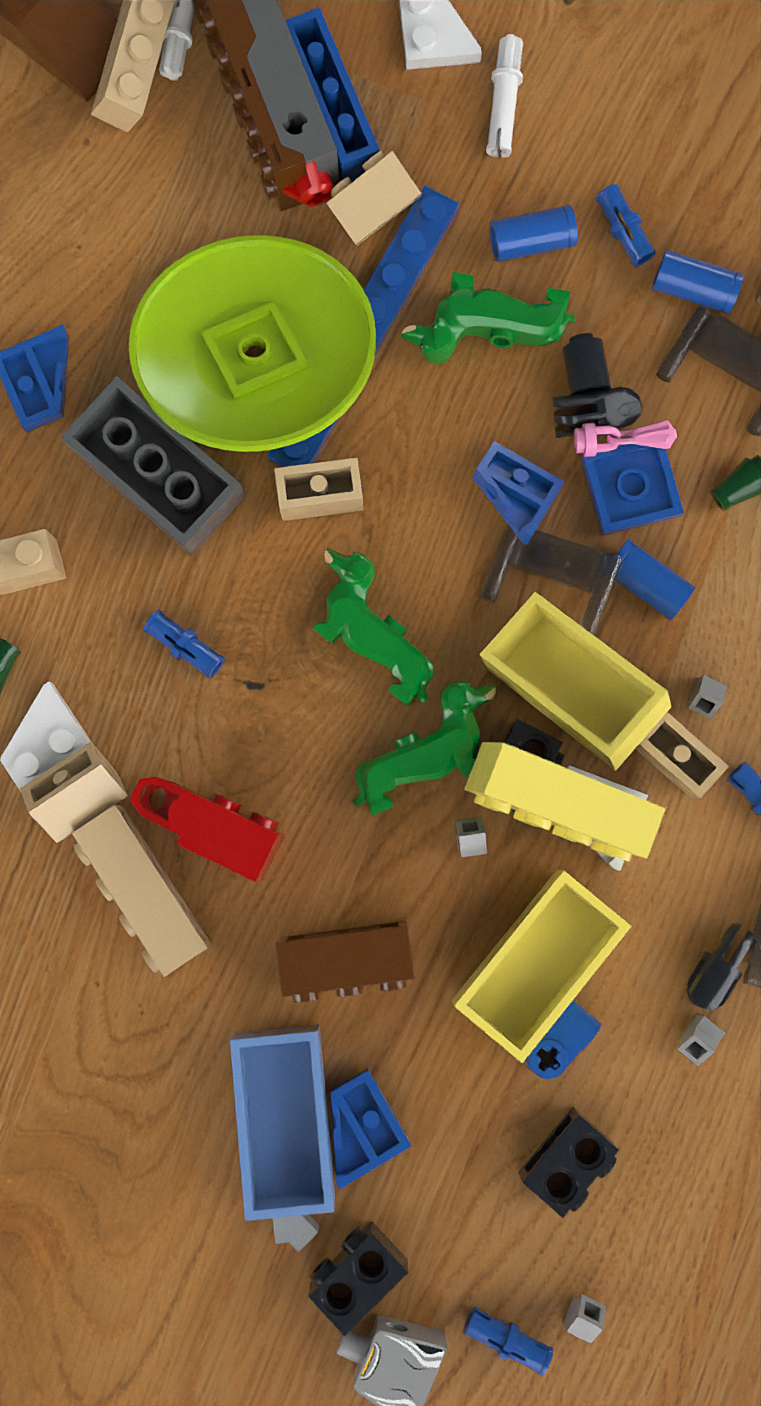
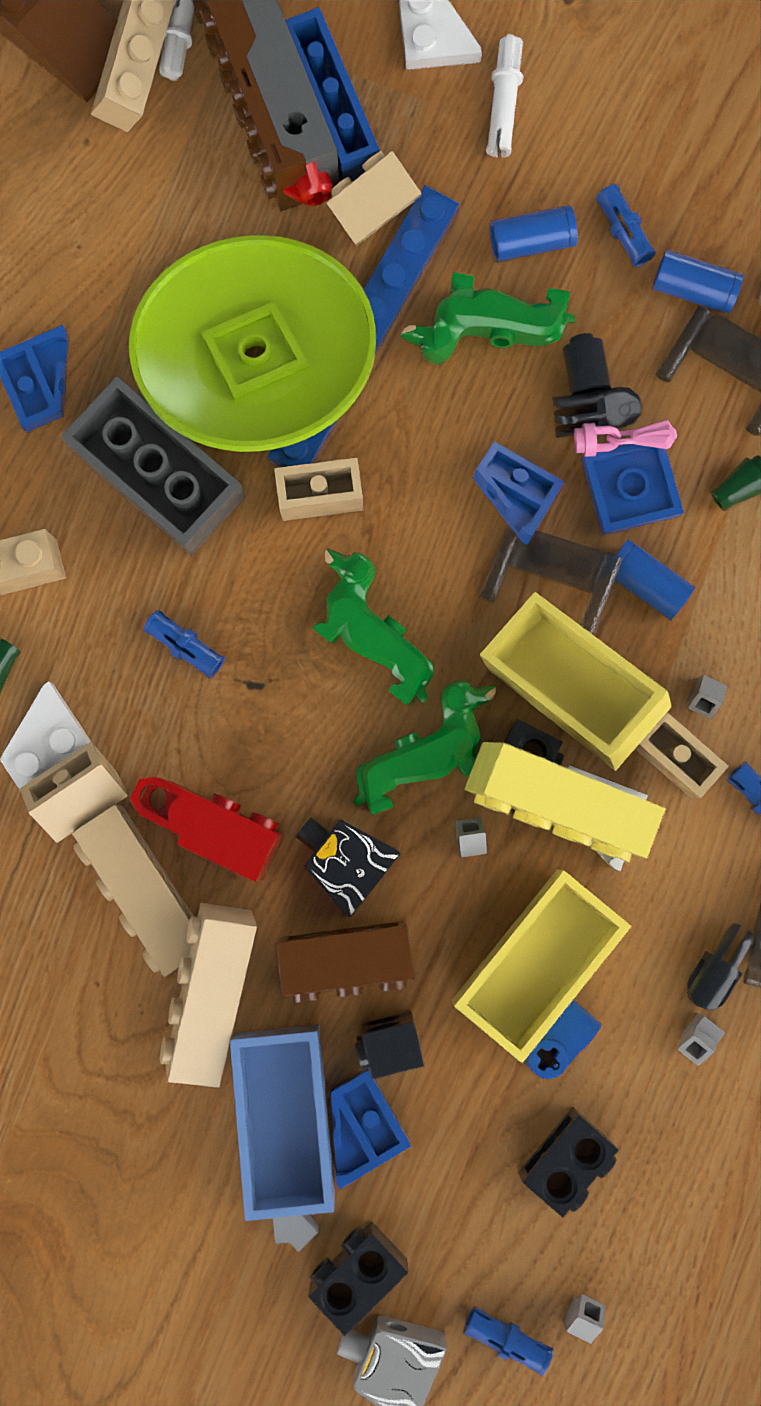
none -> tan brick [160,903,257,1088]
none -> black torso [296,817,401,918]
none -> black brick [356,1011,424,1079]

